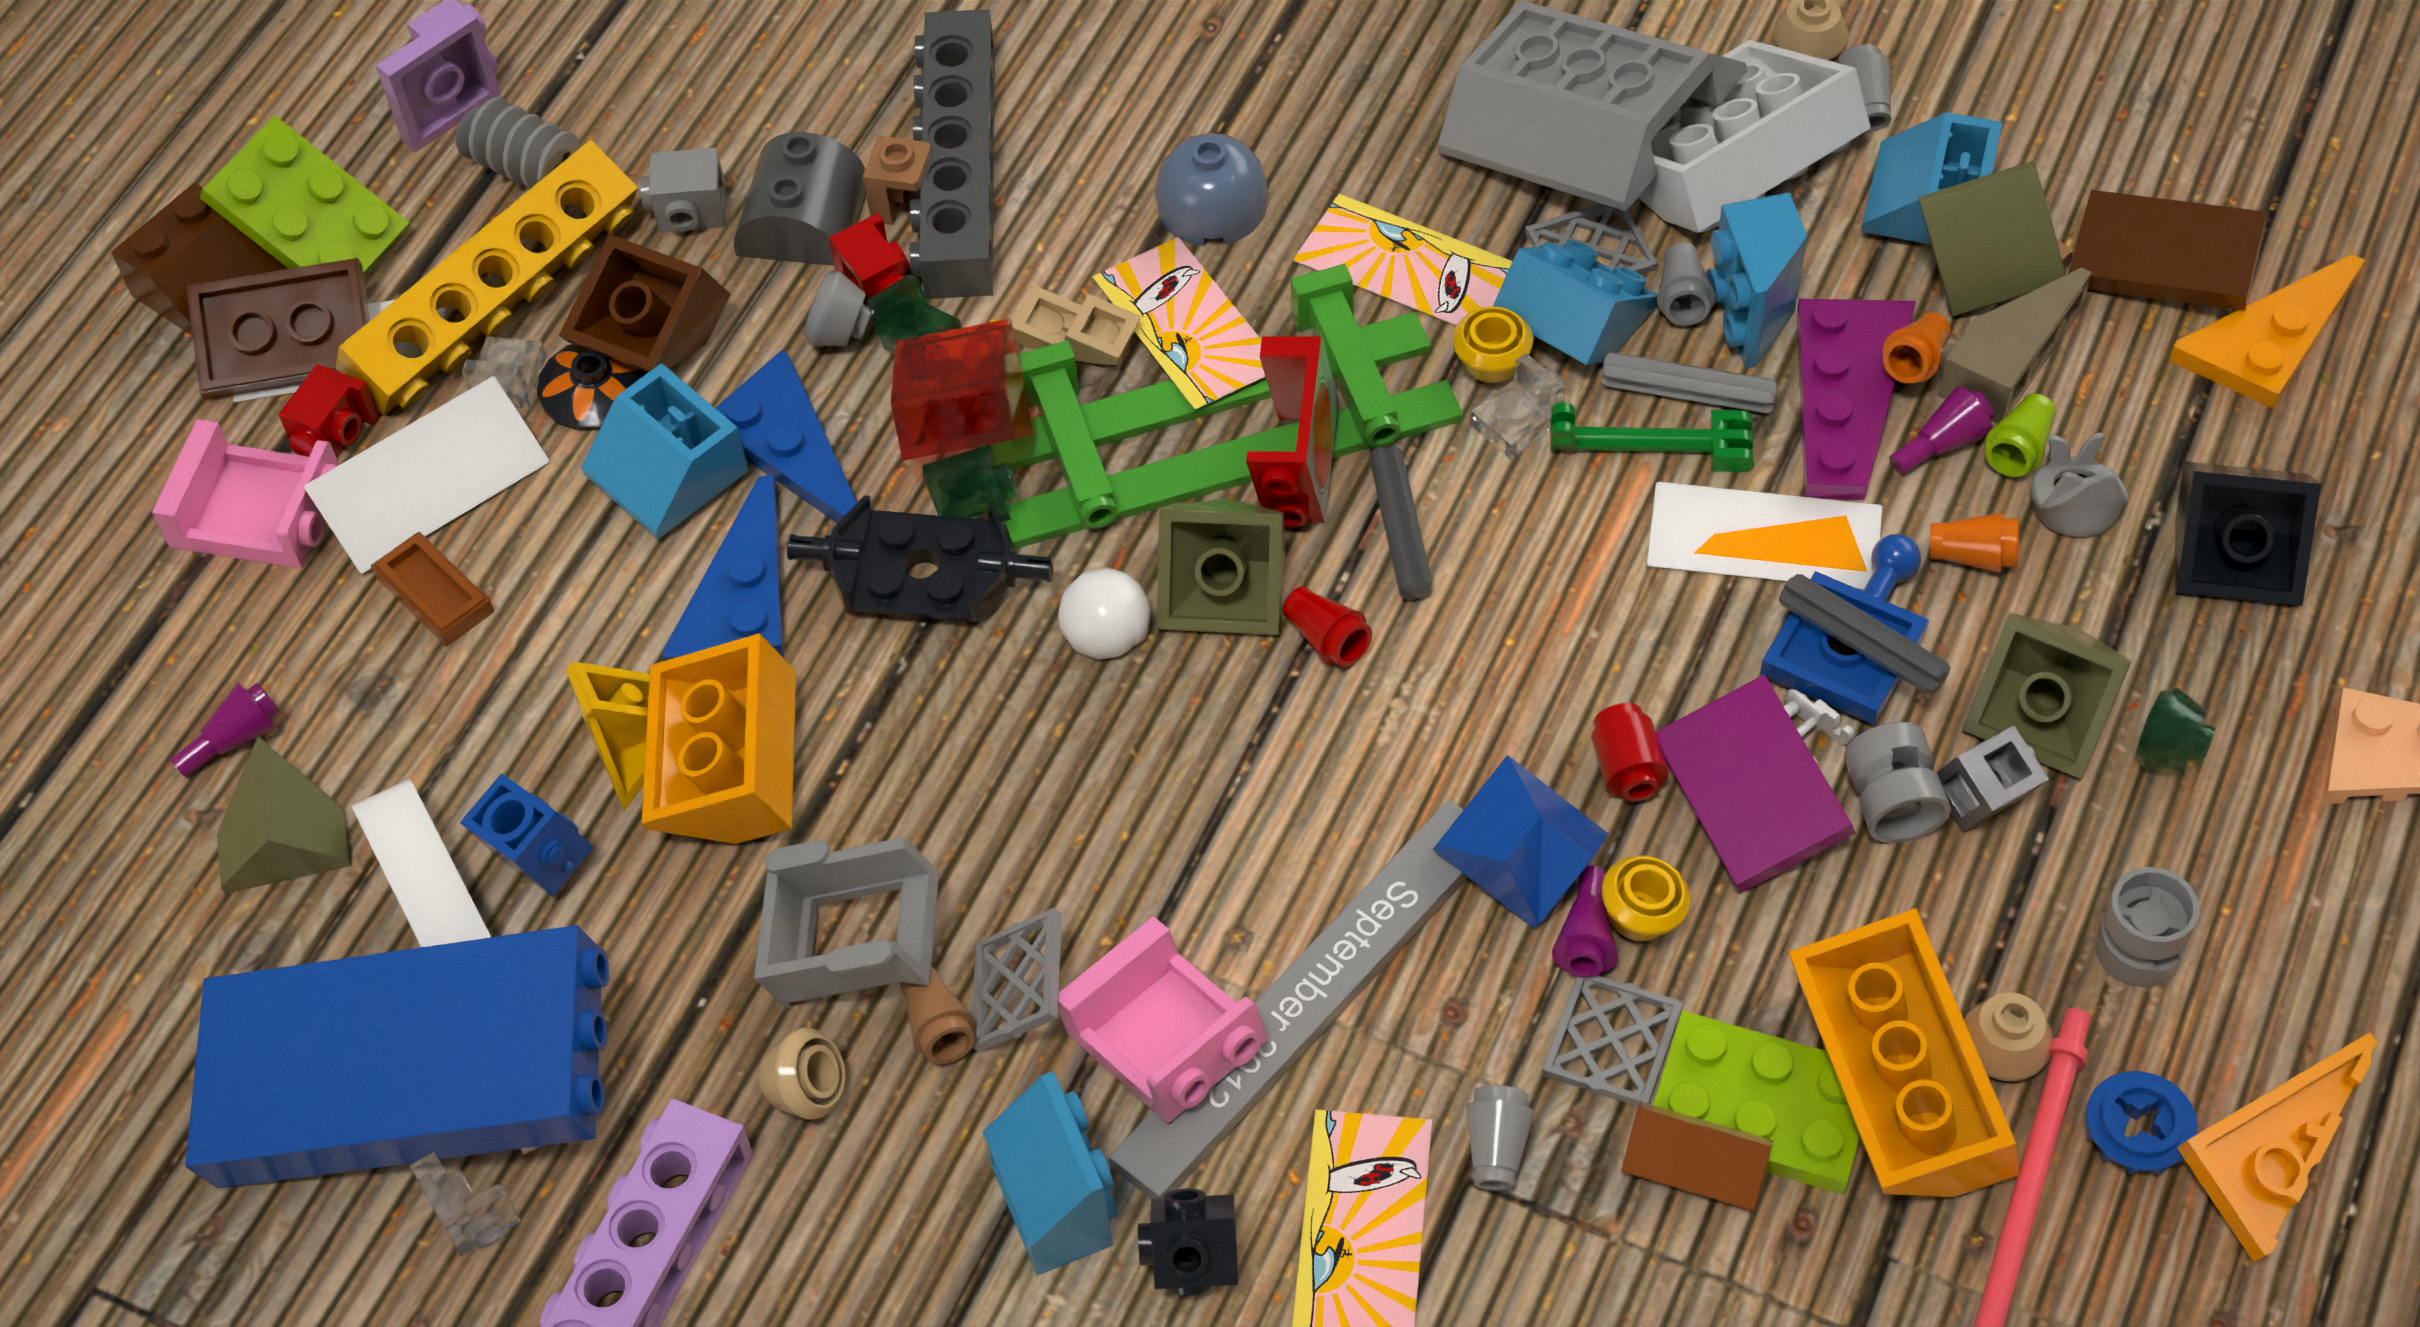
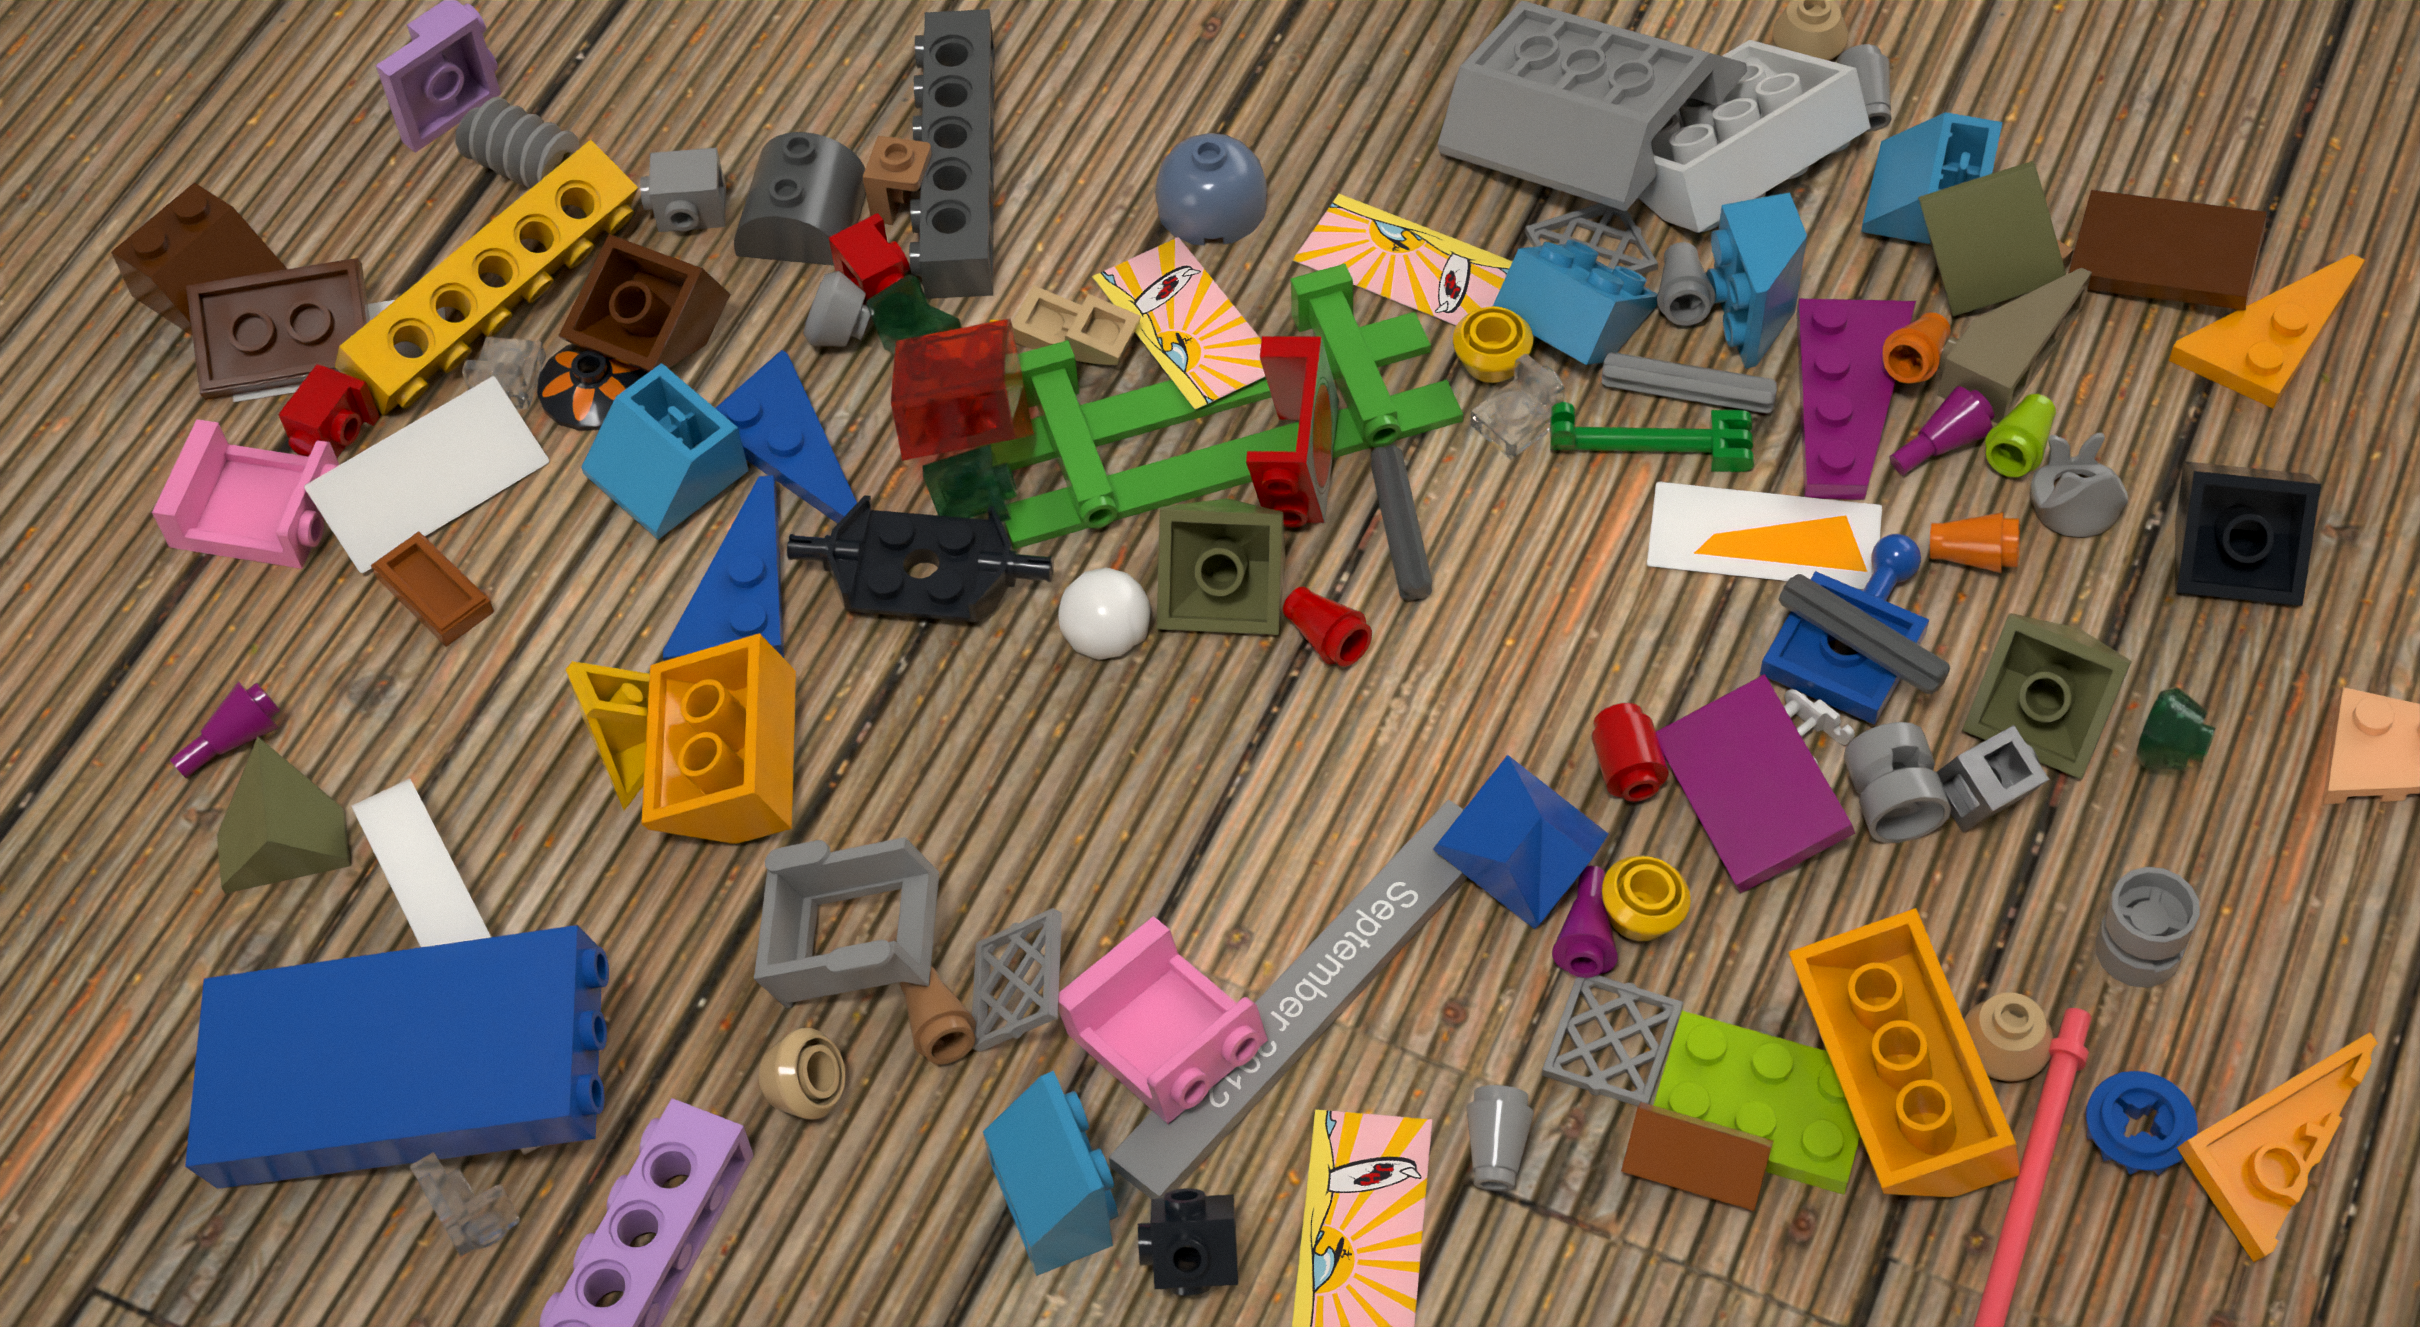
lime plate [200,115,410,276] -> none
blue head [460,773,594,897] -> none

